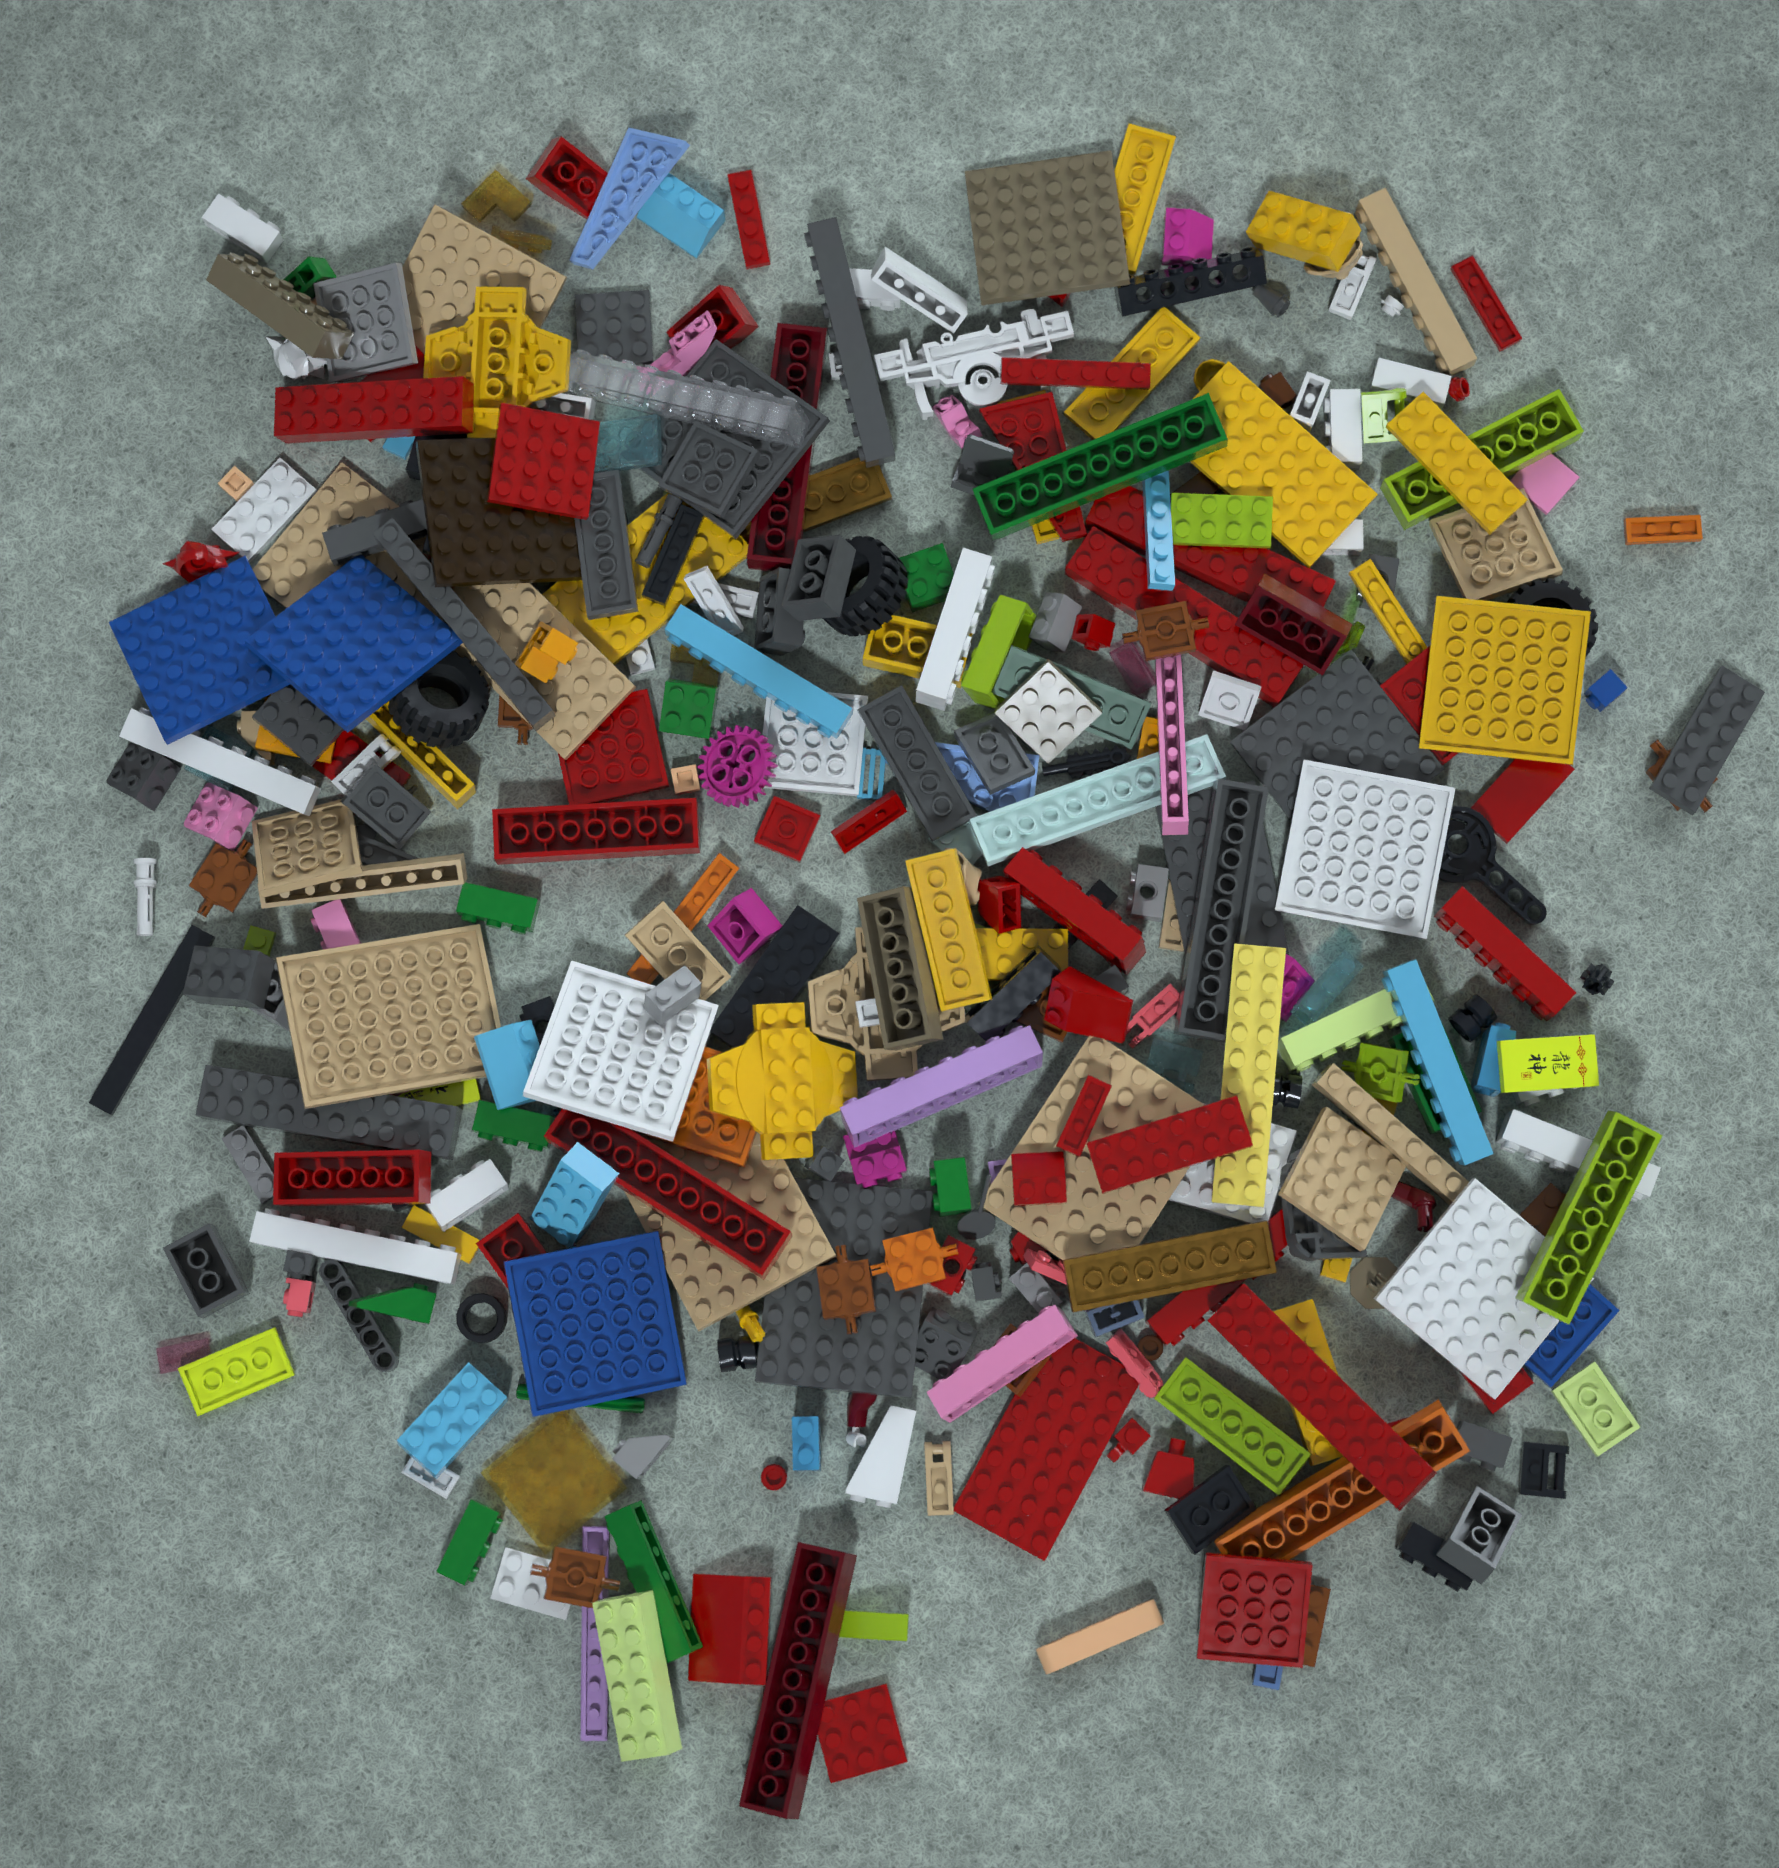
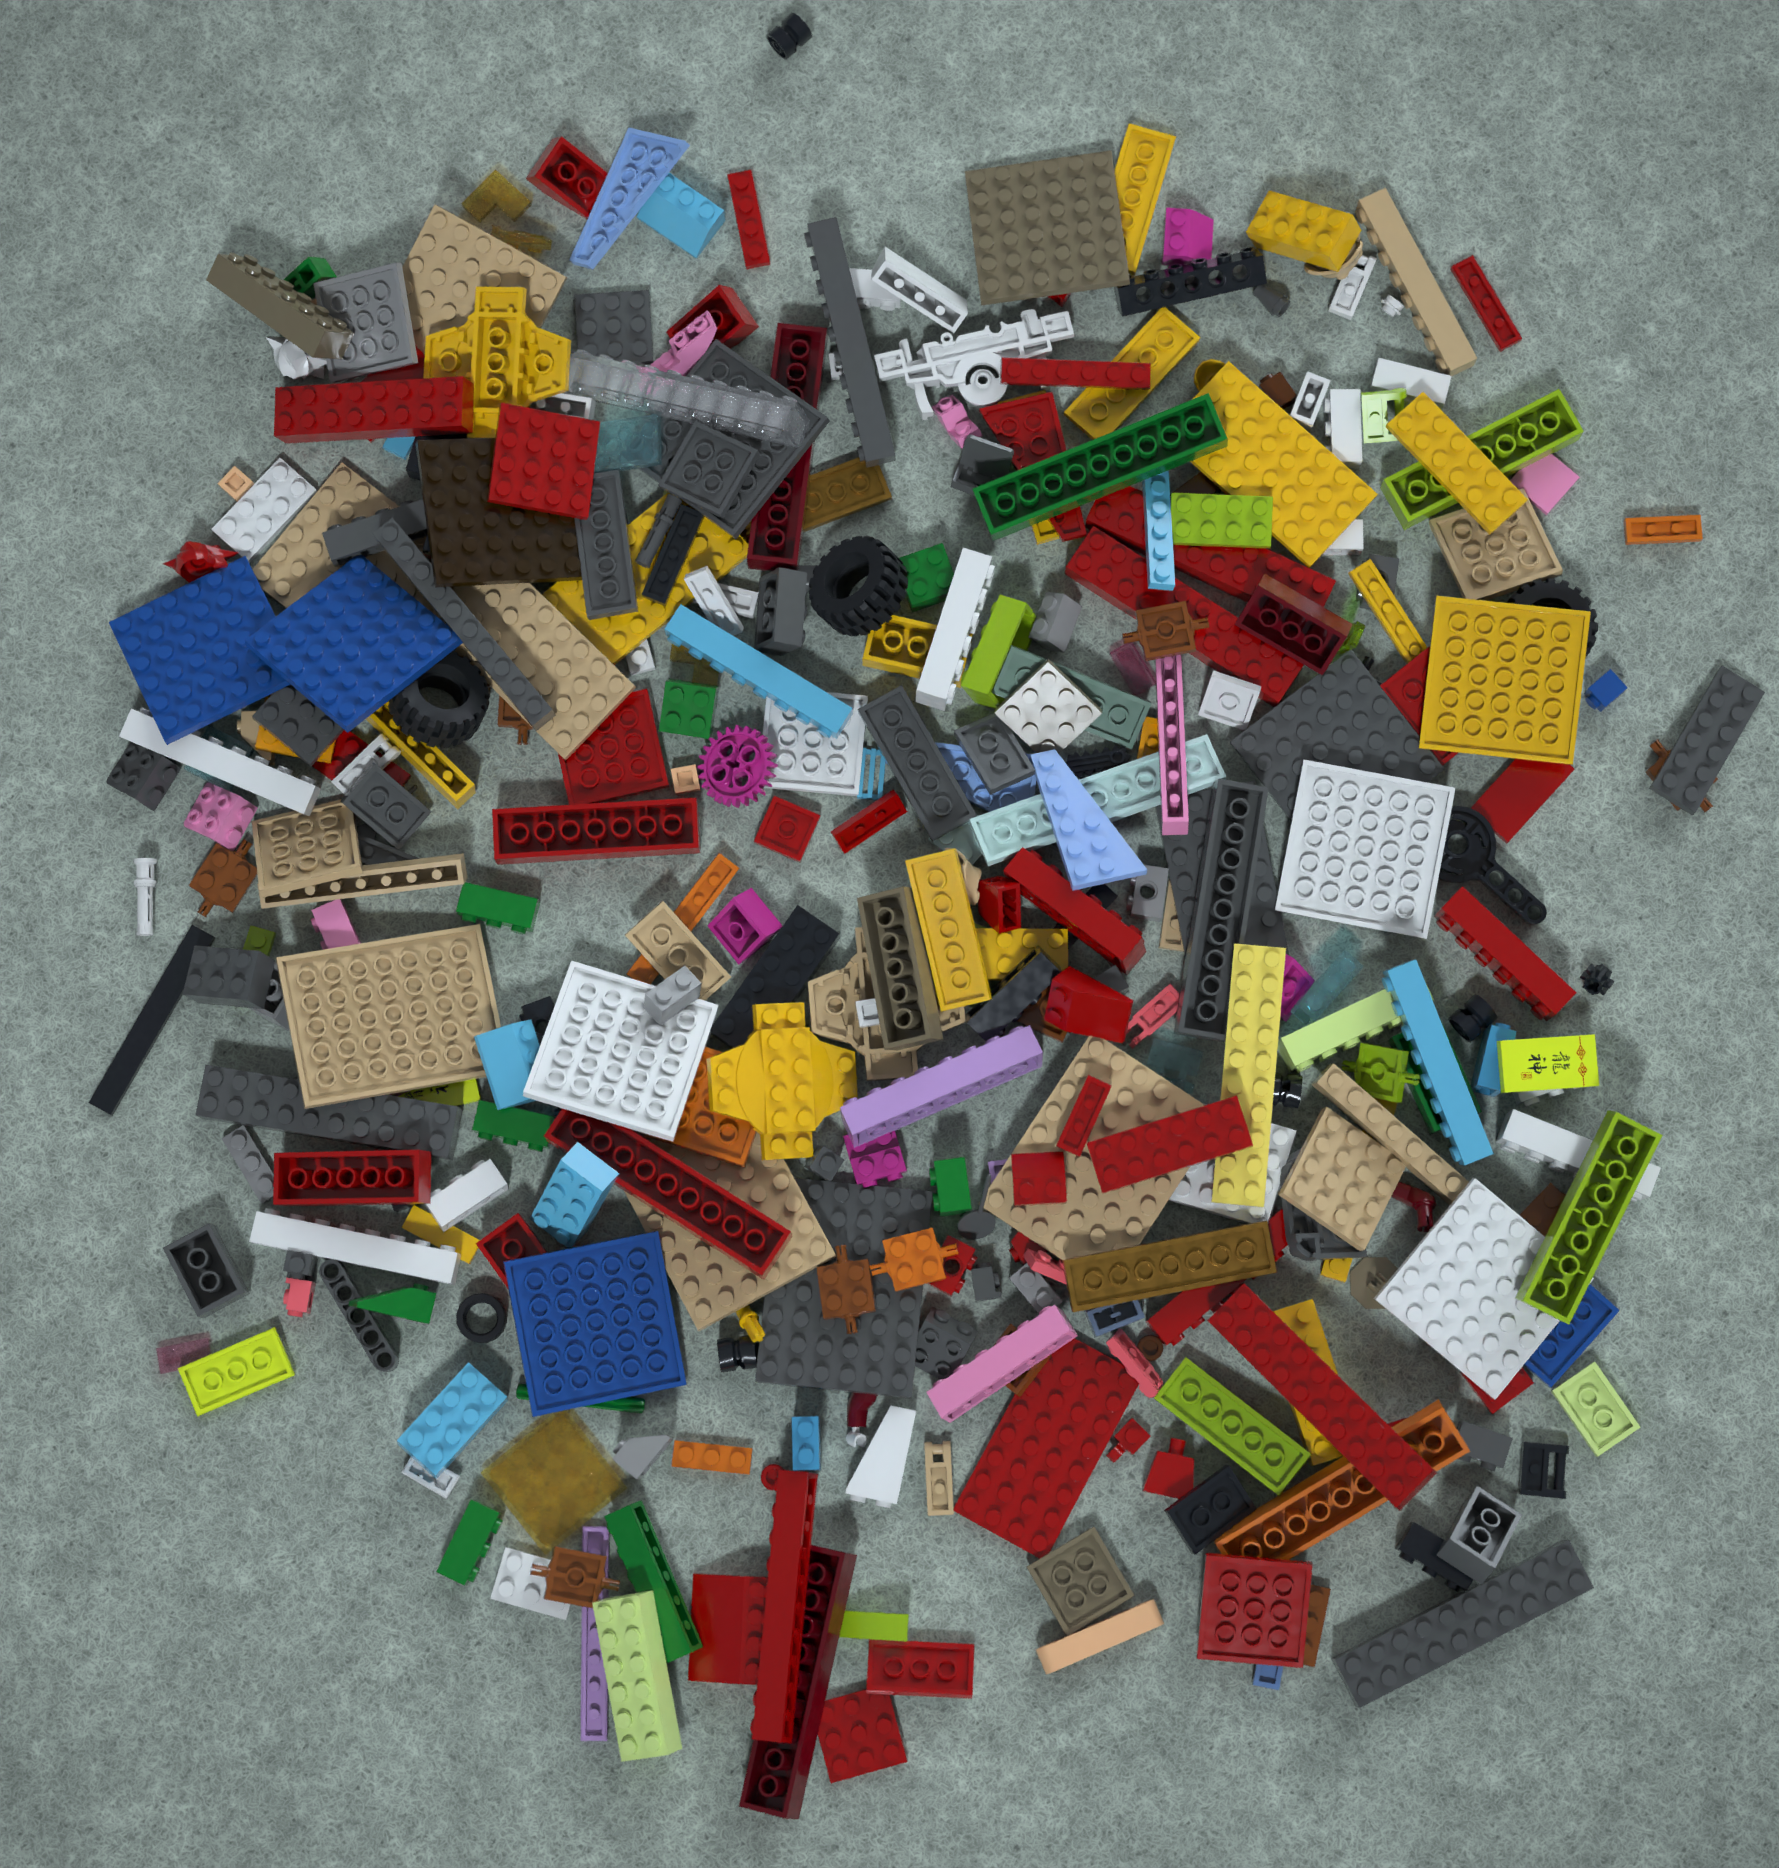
white brick [202,194,283,264] -> none
light orange brick [515,621,578,683] -> none
dark grey brick [782,534,856,621] -> none
red brick [1071,614,1115,651] -> none
red plate [1448,376,1470,402] -> none
none -> orange plate [671,1440,753,1475]
none -> red brick [750,1470,818,1743]
none -> black wheel [766,12,813,60]
none -> red plate [866,1639,974,1699]
none -> dark tan plate [1026,1526,1135,1636]
none -> light blue wing [1030,749,1147,891]
none -> dark grey brick [1331,1540,1594,1708]

